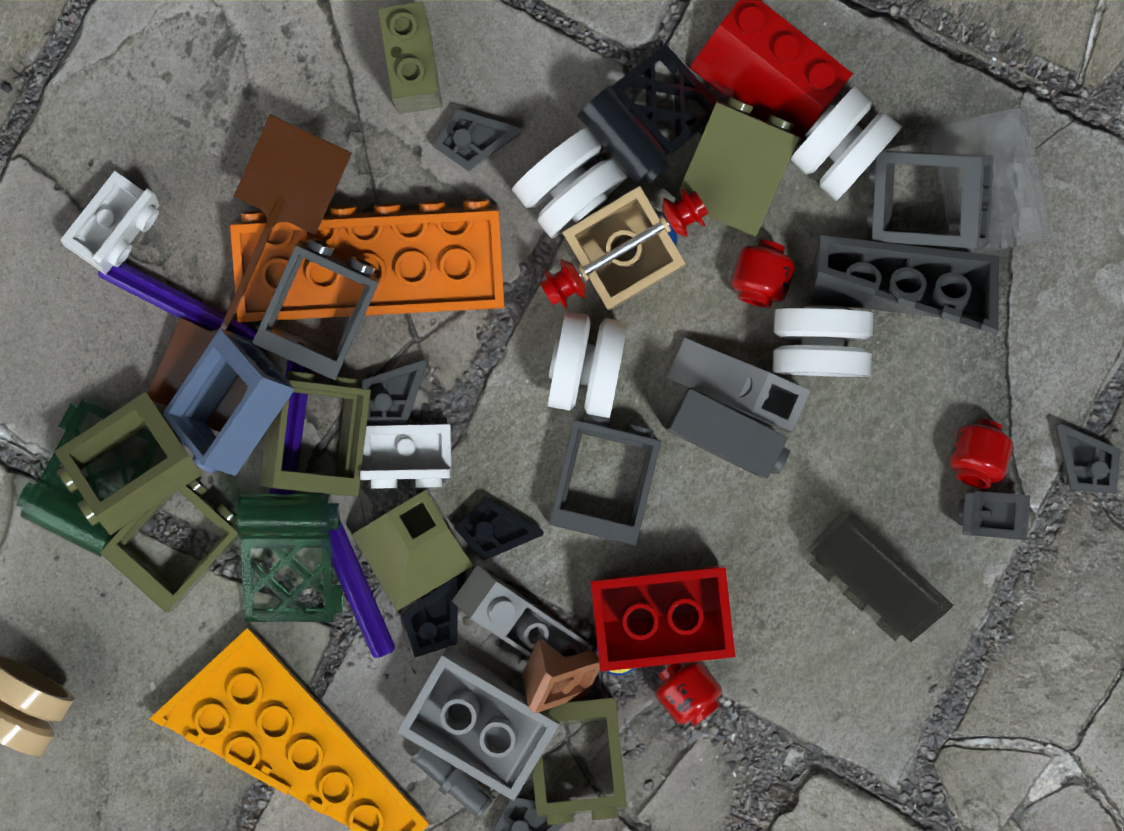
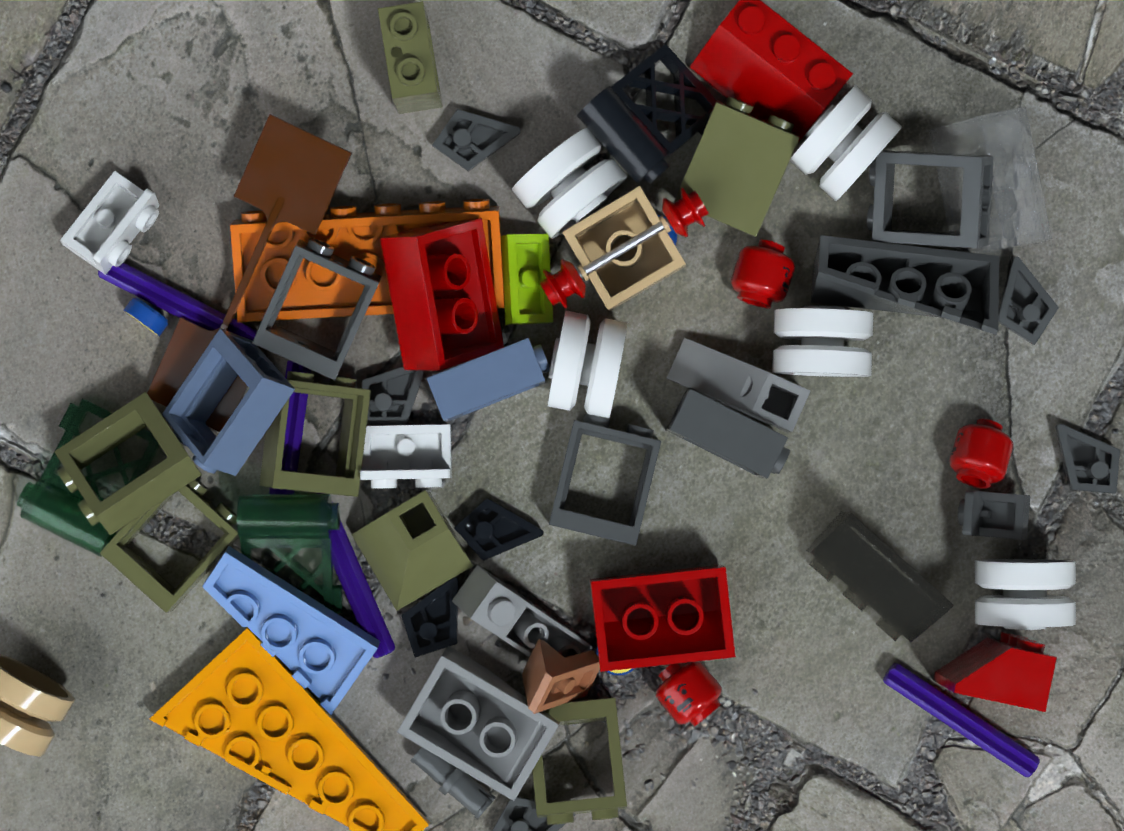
none -> blue tile [123,297,169,337]
none -> medium blue wing [202,546,380,715]
none -> red slope [380,218,504,371]
none -> sand blue window [427,338,550,422]
none -> lime plate [501,234,553,325]
none -> dark purple axle [883,663,1040,777]
none -> red slope [933,632,1057,712]
none -> white wheel [975,559,1076,630]
none -> dark grey piece [998,257,1059,345]

